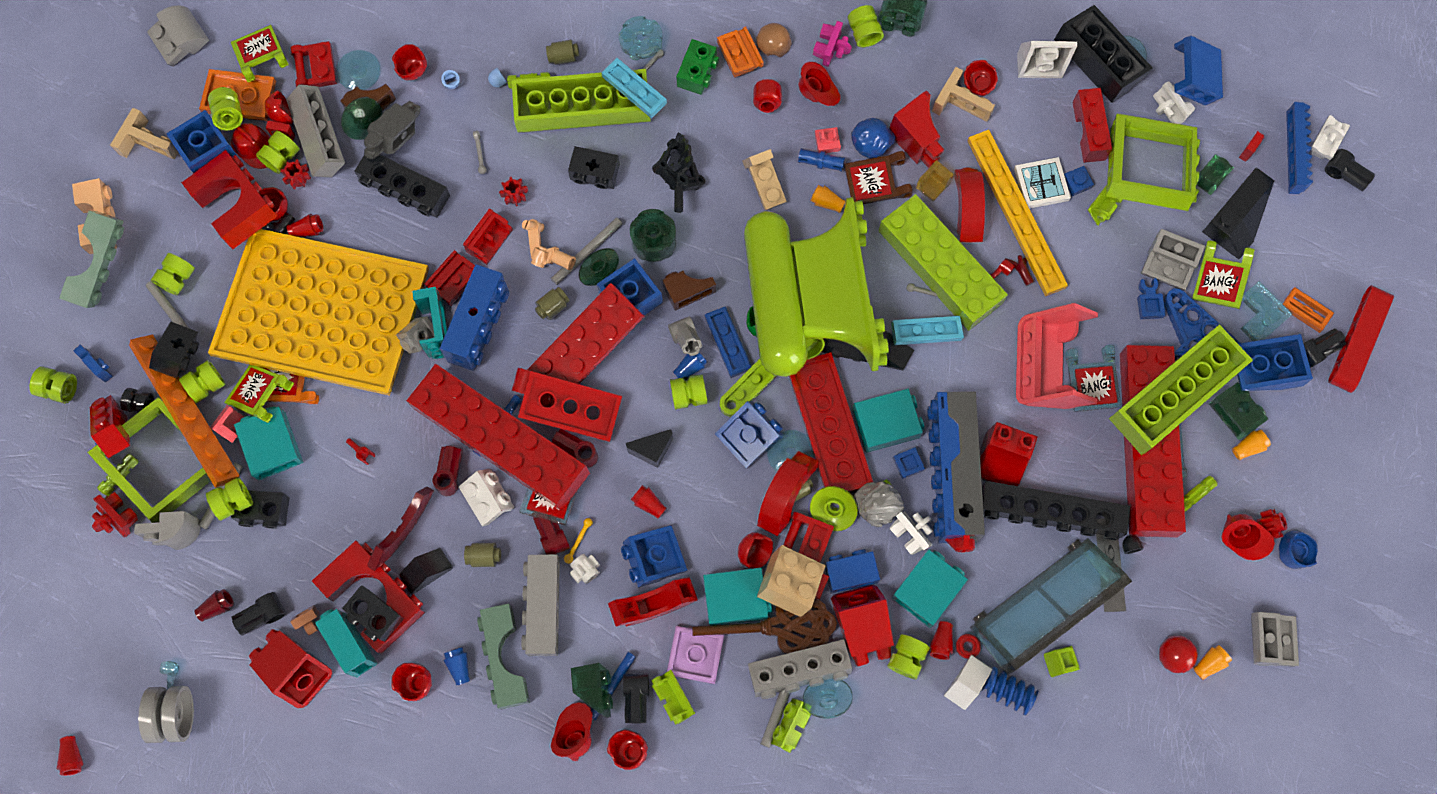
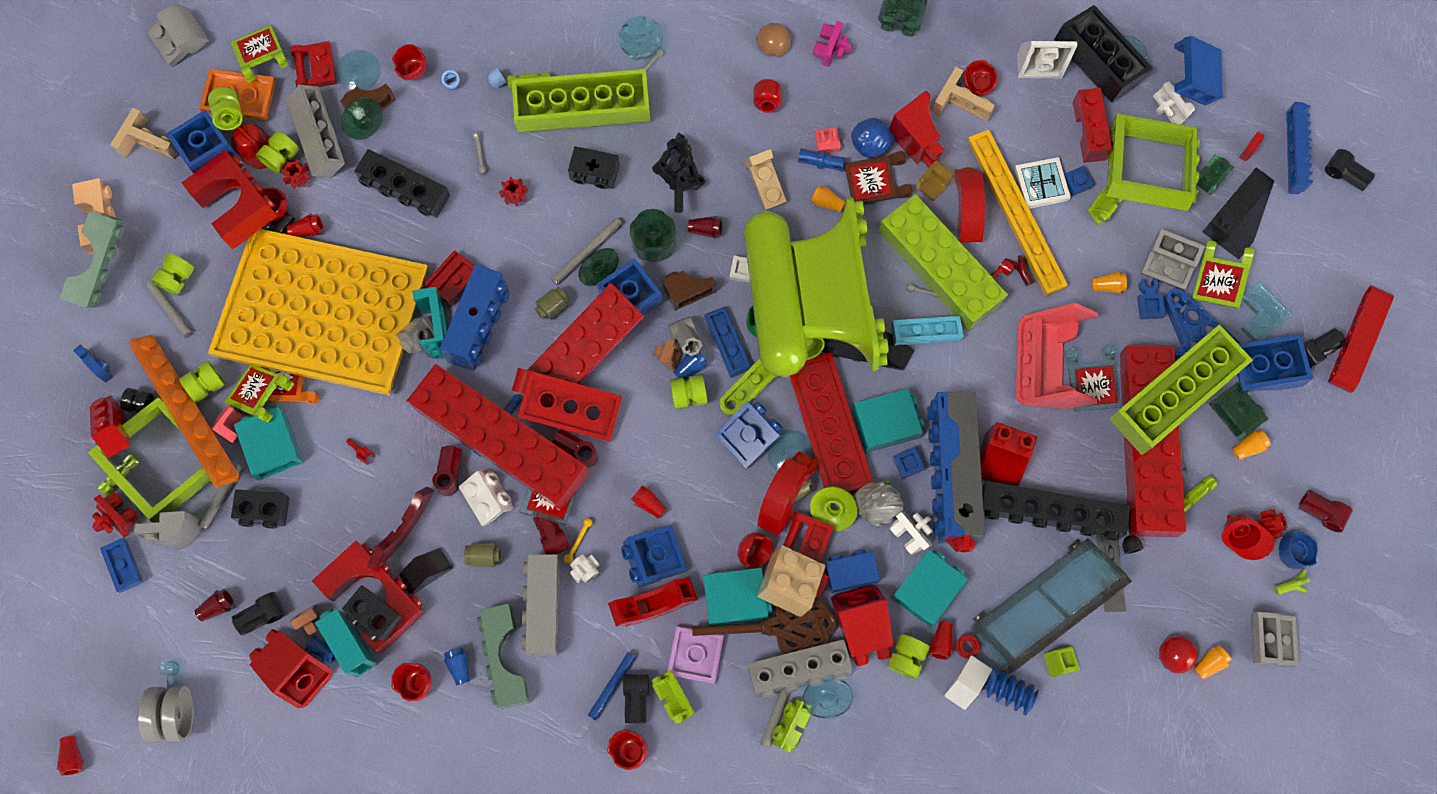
lime wheel [29,366,77,404] -> none
black brick [149,322,199,379] -> none
lime wheel [206,477,253,521] -> none
red hair [265,90,294,125] -> none
red tile [265,120,295,141] -> none
dark grey hinge [364,101,420,159] -> none
red hinge [463,208,513,265] -> none
light nougat pin [522,219,576,270] -> none
olive brick [546,39,580,65] -> none
red piece [551,702,592,761] -> none
clear green slope [571,663,613,718] -> none
medium azure plate [602,58,667,119] -> none
black slope [626,429,673,468] -> none
green brick [676,39,719,95] -> none
orange plate [717,26,764,78] -> none
red piece [798,61,840,106] -> none
lime wheel [847,5,884,48] -> none
orange tile [1280,287,1334,333] -> none
white hips [1311,115,1350,160] -> none
none -> blue plate [100,538,143,593]
none -> blue pin [305,636,336,663]
none -> nougat tile [653,339,682,370]
none -> dark red cone [688,216,722,239]
none -> white tile [729,255,750,283]
none -> light orange cone [1092,271,1127,294]
none -> lime bar [1274,569,1310,595]
none -> dark red piece [1298,490,1353,533]

